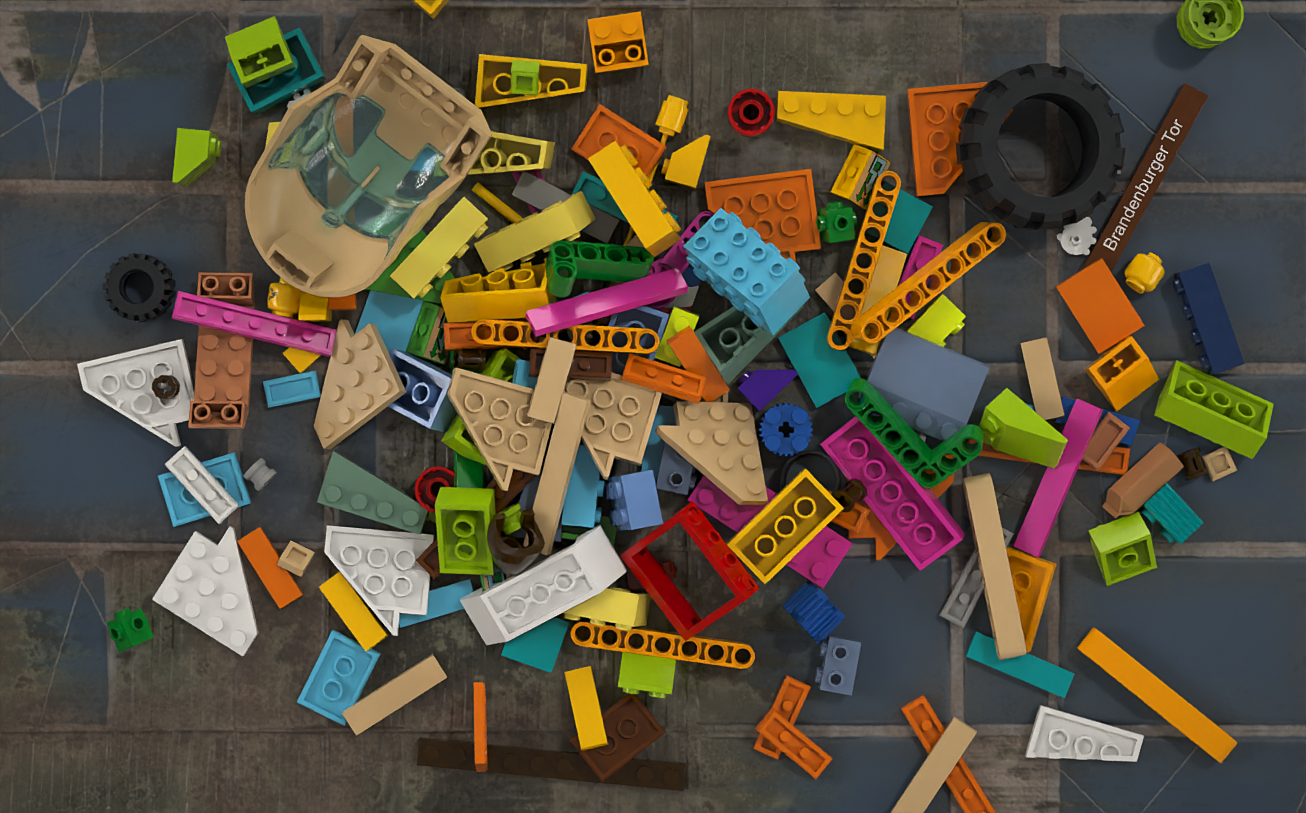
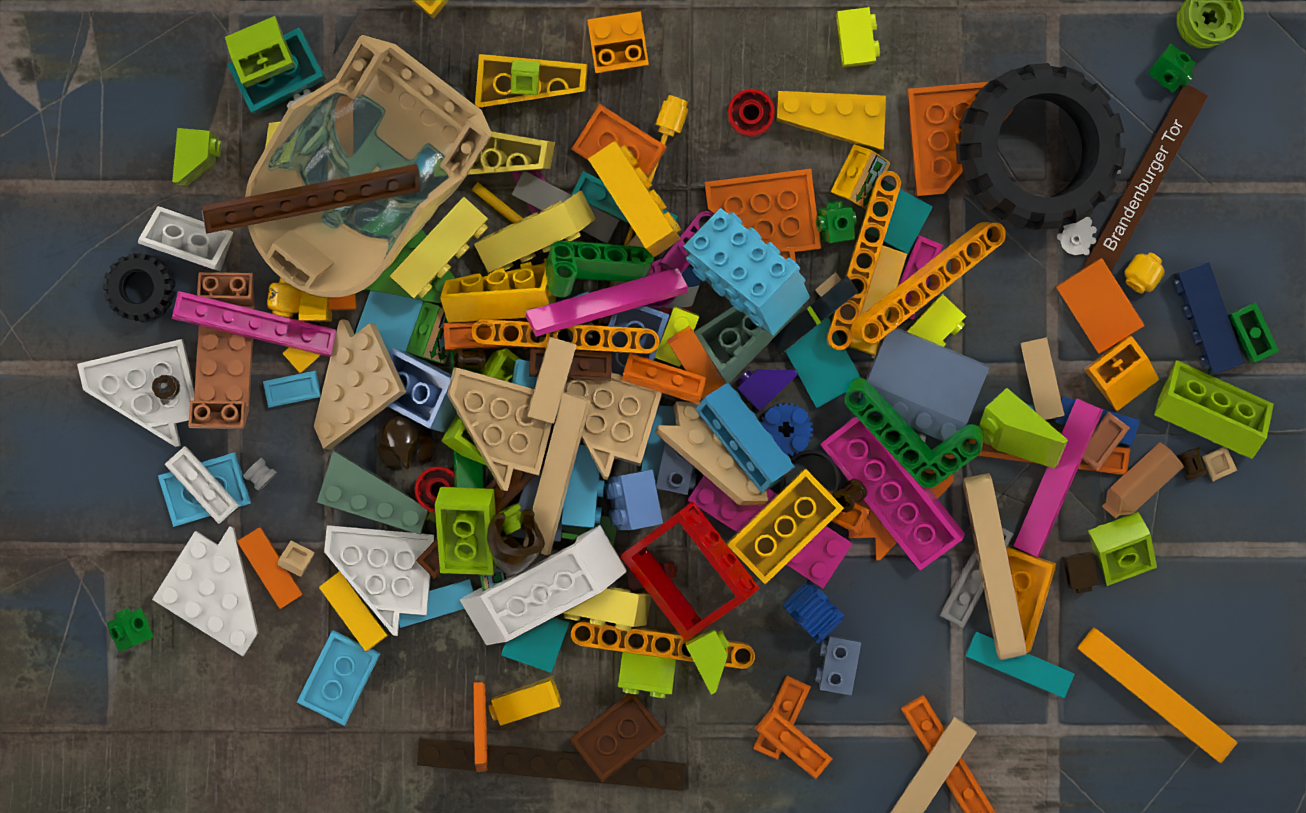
tan tile [342,654,447,736] -> none
yellow tile [565,666,608,751] -> none
yellow slope [661,135,711,190] -> none
white wing [1025,705,1144,762] -> none
teal brick [1141,483,1204,544] -> none
none -> white slope [138,206,233,272]
none -> reddish brown tile [201,164,421,234]
none -> dark brown piece [376,415,434,470]
none -> yellow slope [488,676,562,726]
none -> lime slope [685,627,730,695]
none -> dark azure brick [696,383,795,493]
none -> black sticker [772,276,858,354]
none -> neon yellow brick [836,7,880,68]
none -> dark brown brick [1063,552,1099,593]
none -> green brick [1148,44,1196,93]
none -> green brick [1228,303,1279,363]

